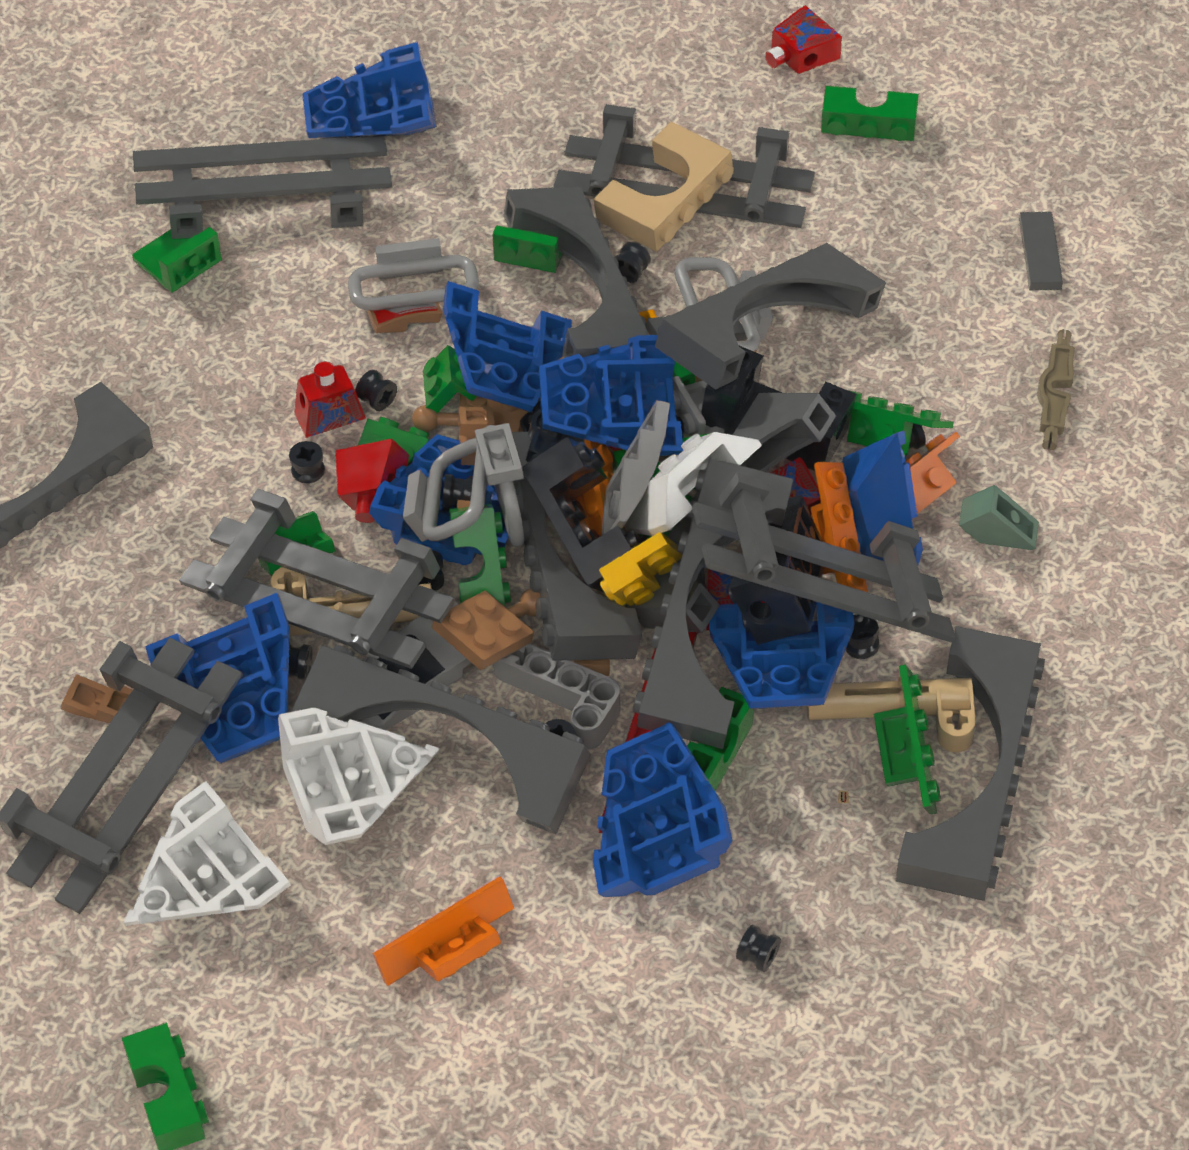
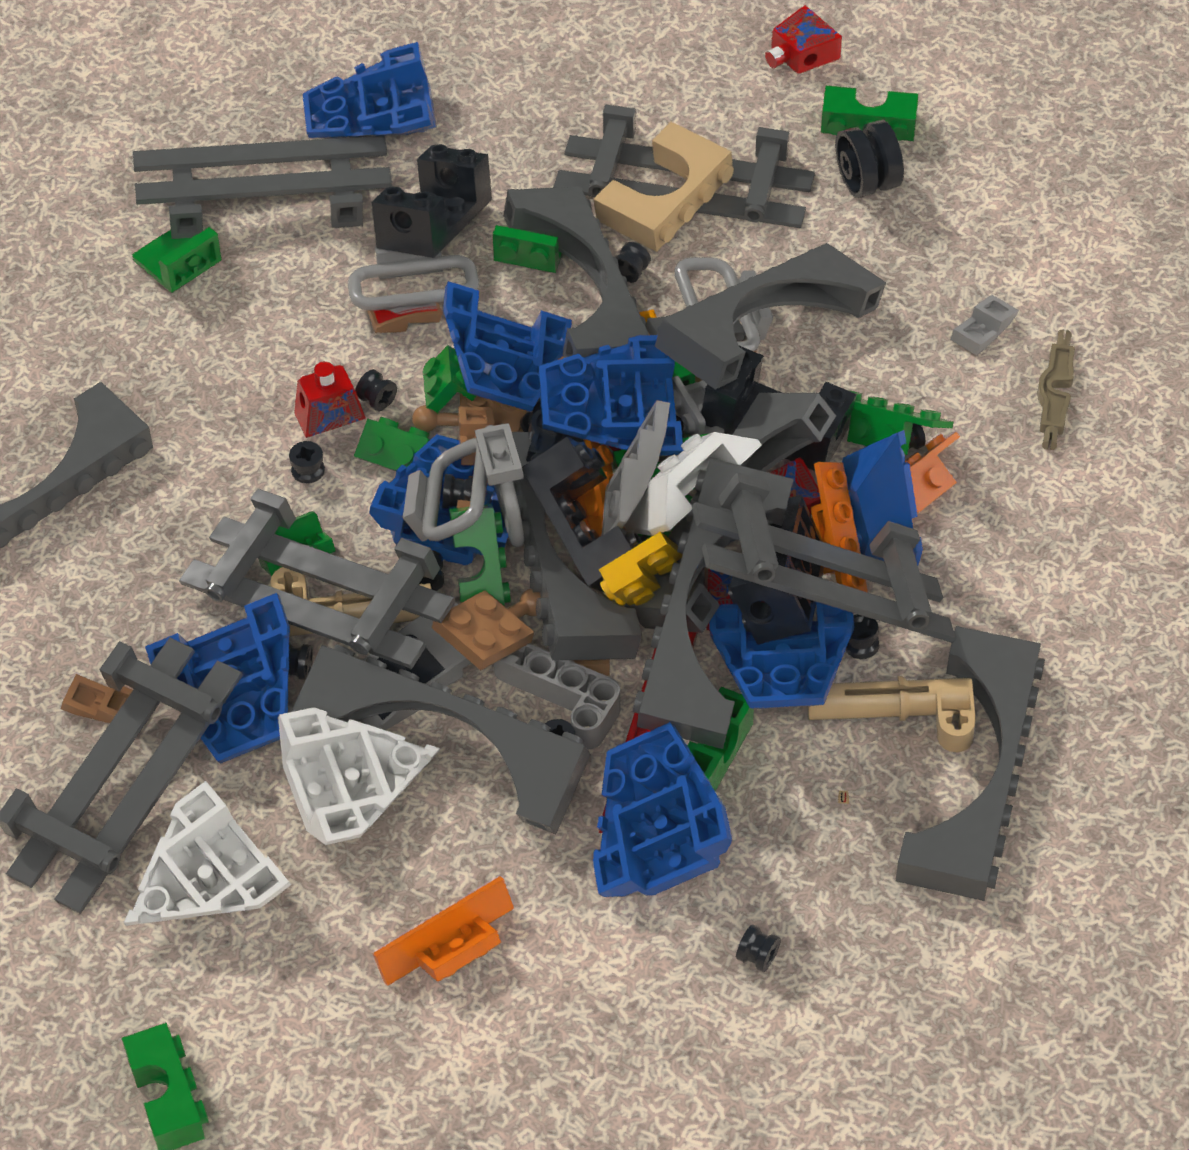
red torso [336,439,409,523] -> none
green bracket [874,664,941,815] -> none
sand green slope [959,485,1039,550] -> none
dark grey tile [1019,212,1063,291] -> none
none -> black plate [371,144,492,258]
none -> black wheel [835,119,904,198]
none -> light grey slope [950,295,1018,355]

